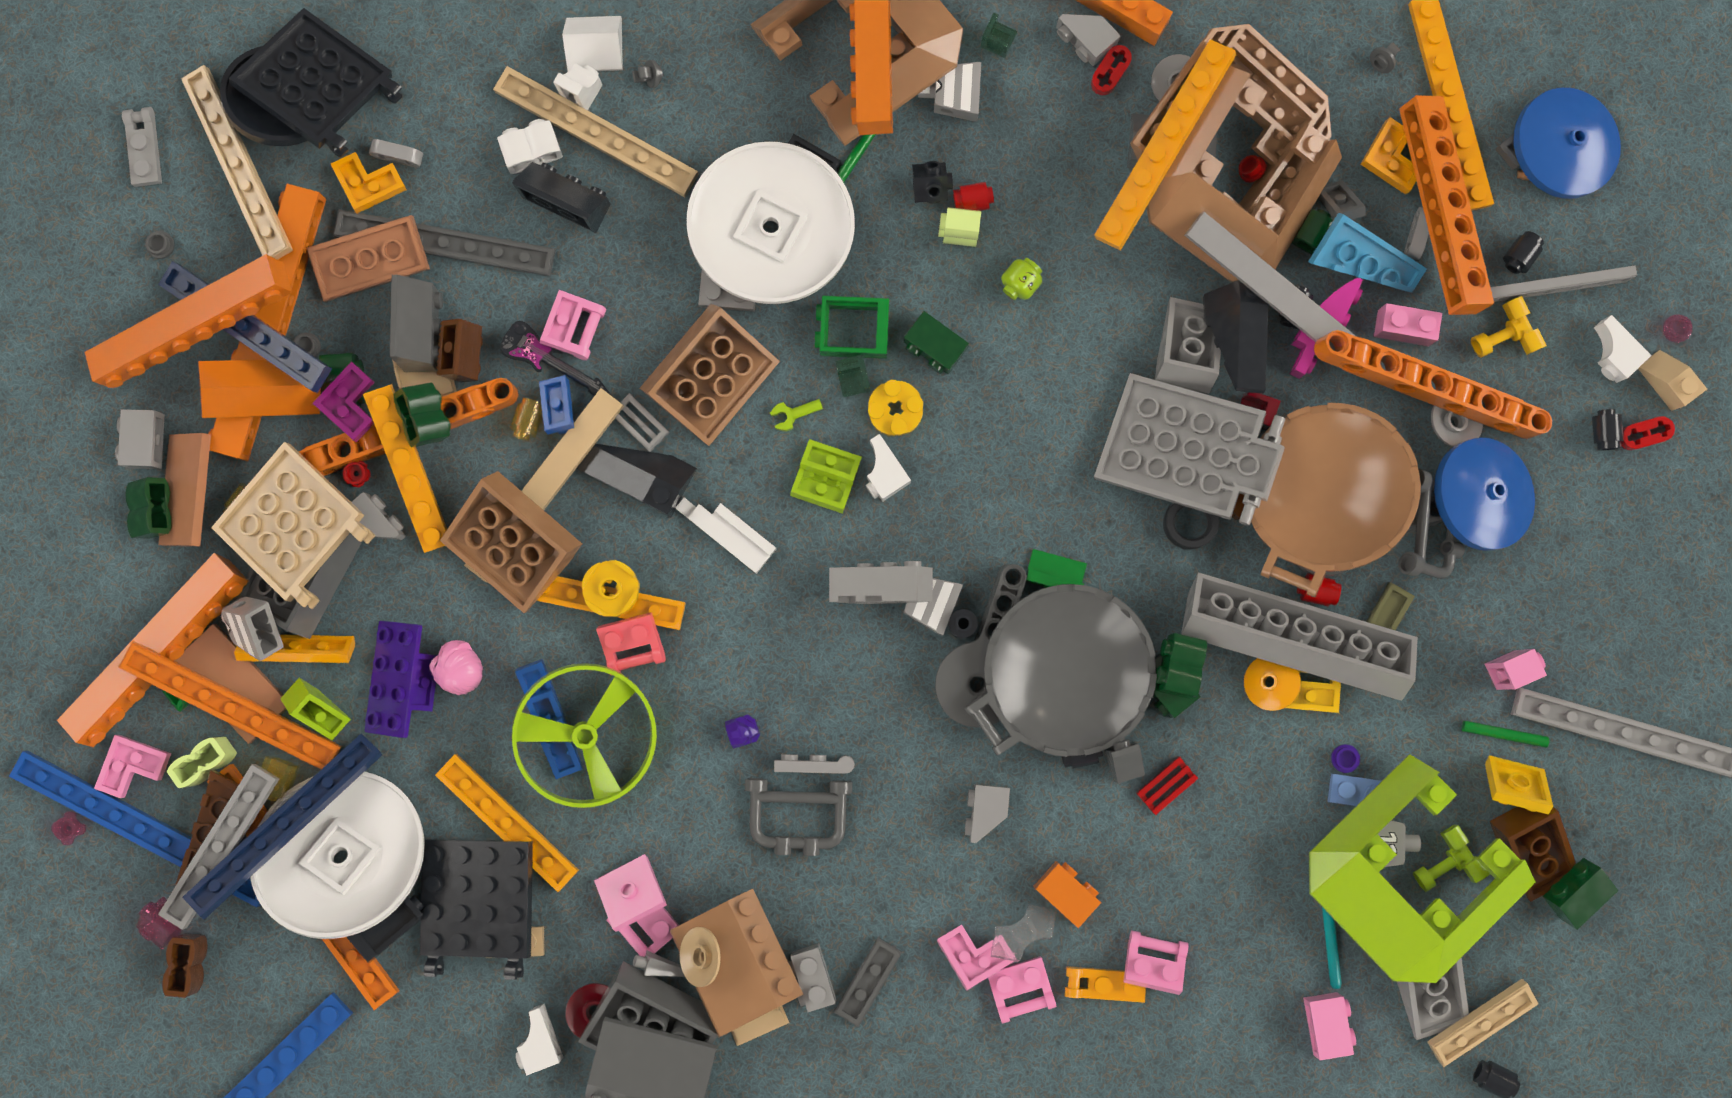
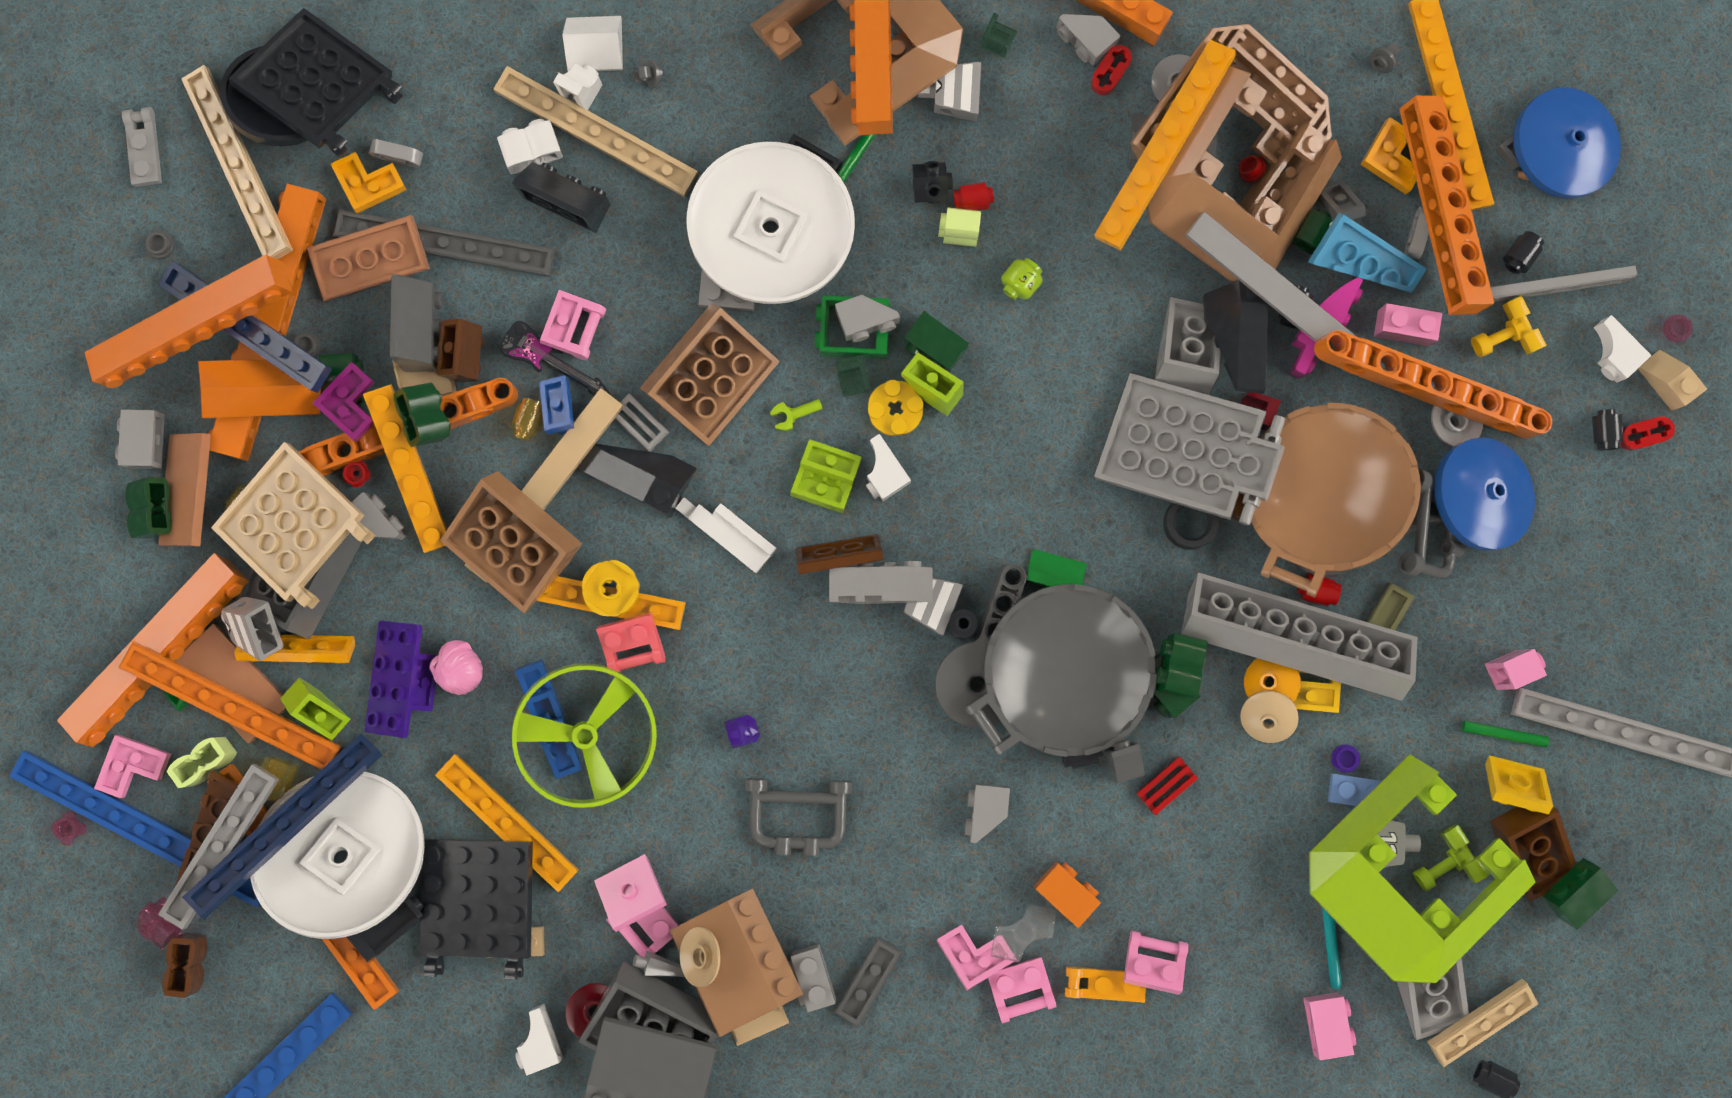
light grey plate [774,754,855,774] -> none
none -> reddish brown tile [796,534,884,574]
none -> light grey slope [835,295,900,342]
none -> lime slope [901,352,964,416]
none -> tan dish [1240,691,1299,743]

